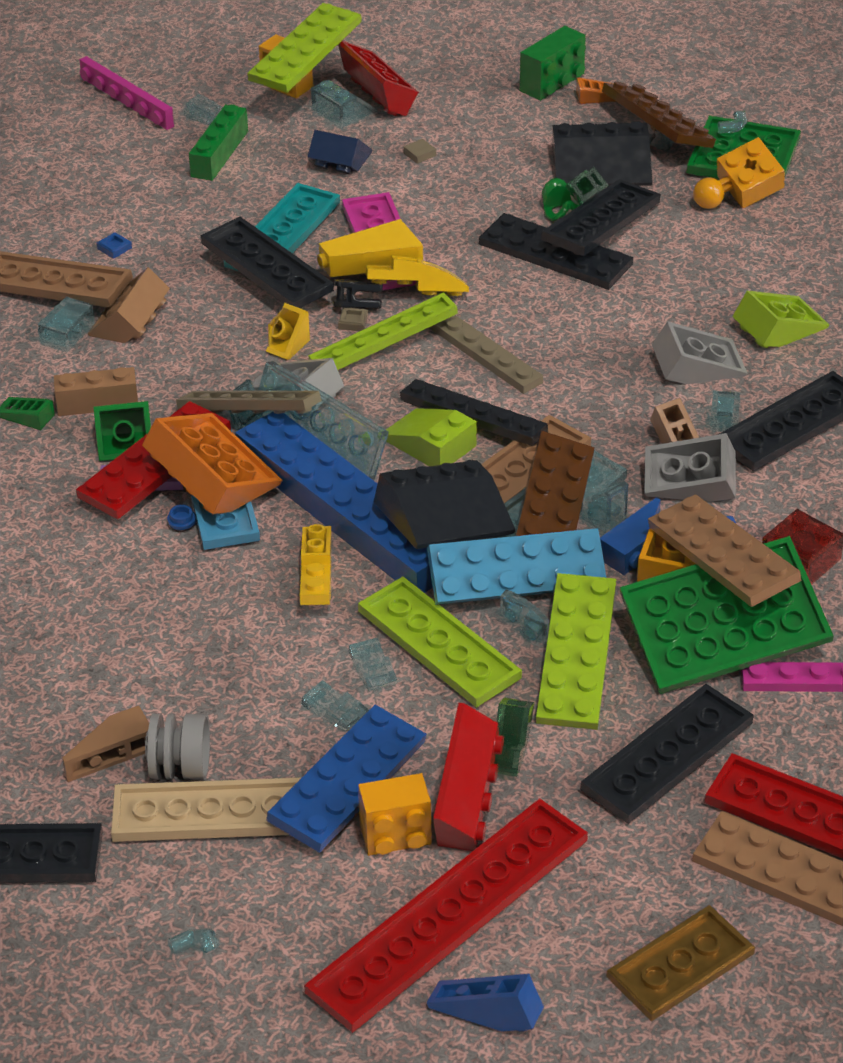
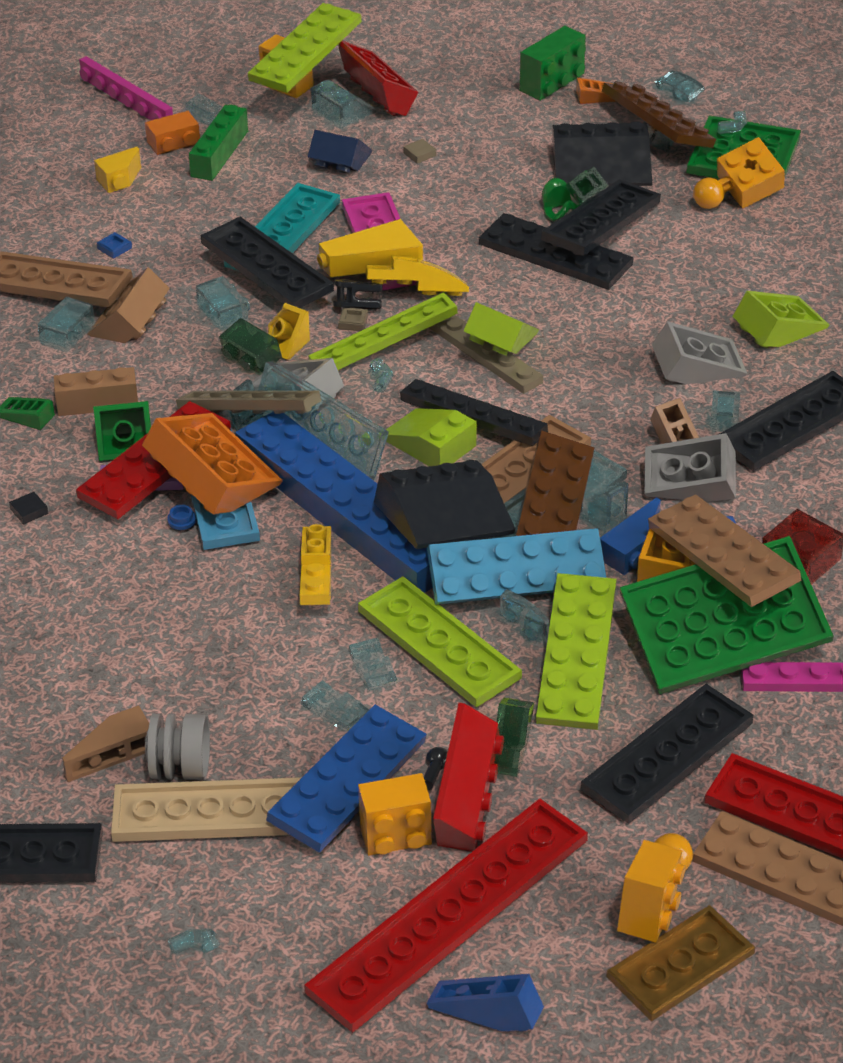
none -> black tile [9,492,48,525]
none -> yellow slope [94,146,141,193]
none -> orange brick [145,111,200,155]
none -> clear light blue brick [196,276,250,332]
none -> clear green brick [219,318,282,375]
none -> clear light blue arm [369,358,393,393]
none -> black bar [424,747,448,790]
none -> lime slope [463,302,539,356]
none -> light orange brick [617,833,693,942]
none -> clear light blue slope [655,70,705,102]

